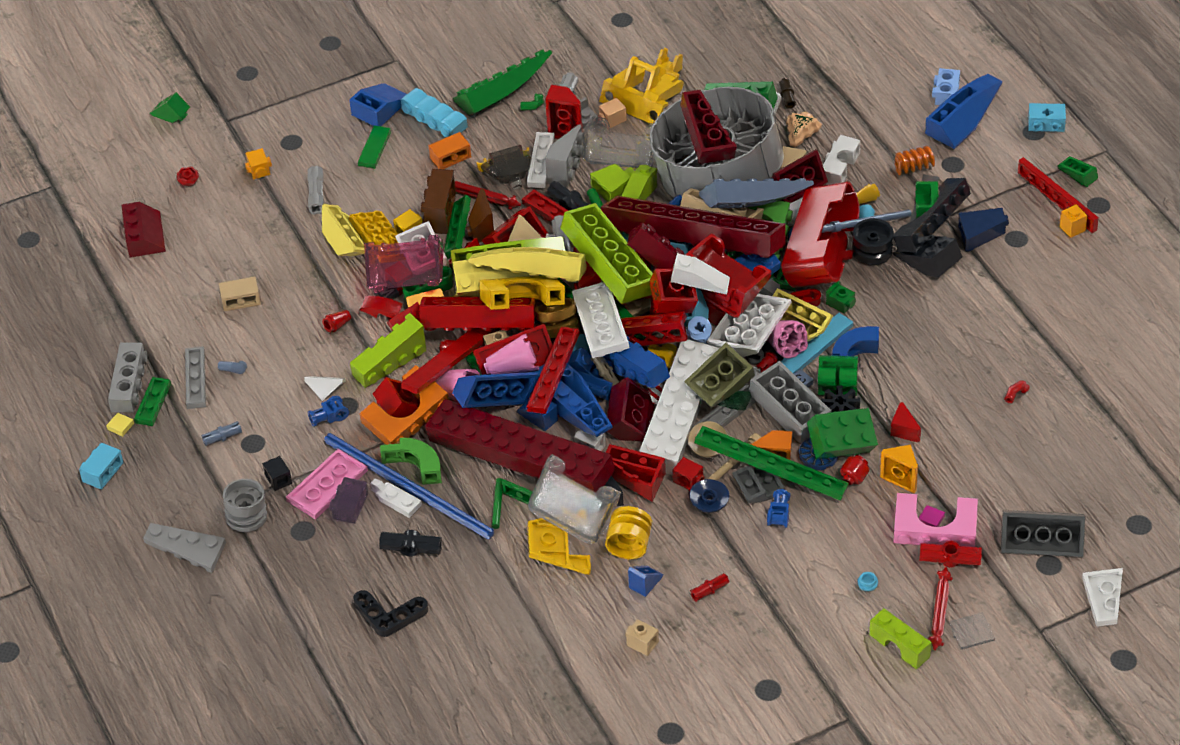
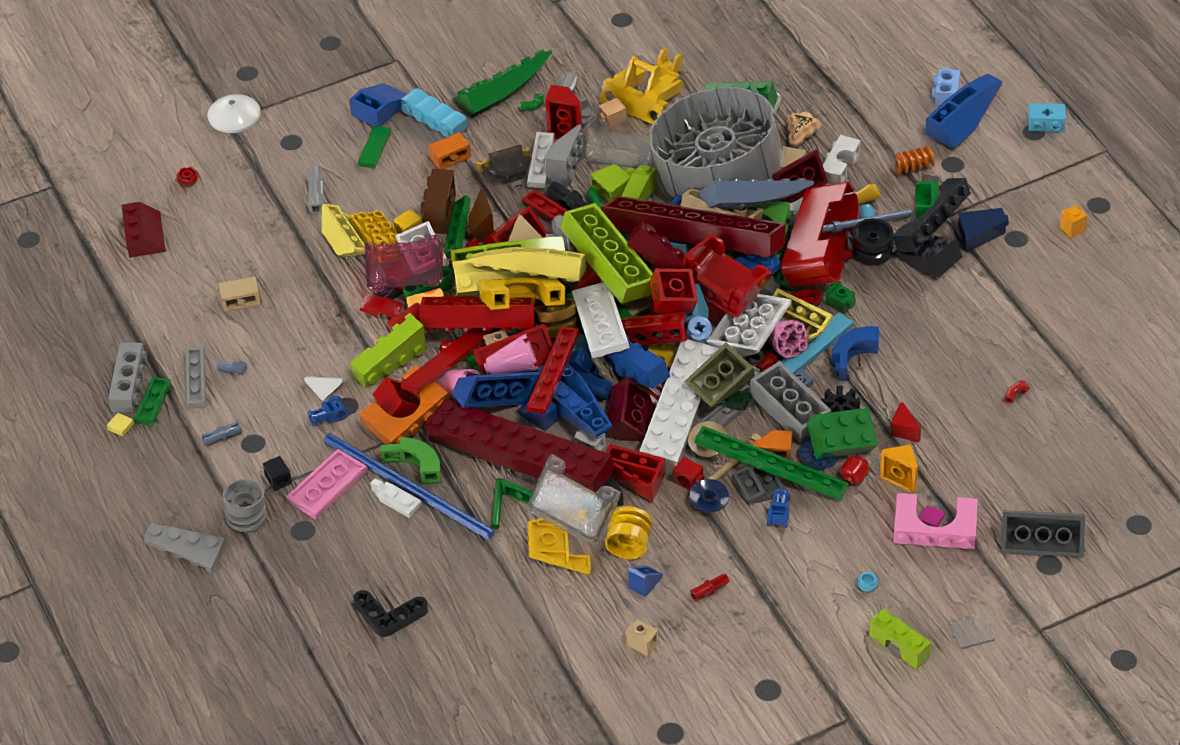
medium azure brick [79,442,124,490] -> none
green slope [150,92,190,123] -> none
light orange brick [245,148,272,179] -> none
red cone [322,310,351,332] -> none
clear purple brick [329,477,368,524] -> none
black piece [379,530,442,557] -> none
red wheel [455,181,521,210] -> none
white slope [670,253,730,295] -> none
dark red wedge [680,89,737,164] -> none
dark brown axle [779,78,796,109] -> none
green plate [818,355,858,396] -> none
red piece [919,541,982,568] -> none
red wheel [928,567,953,650] -> none
red tile [1018,157,1099,233] -> none
green slope [1057,156,1098,187] -> none
white wing [1082,568,1123,627] -> none
none -> white dish [208,94,260,133]

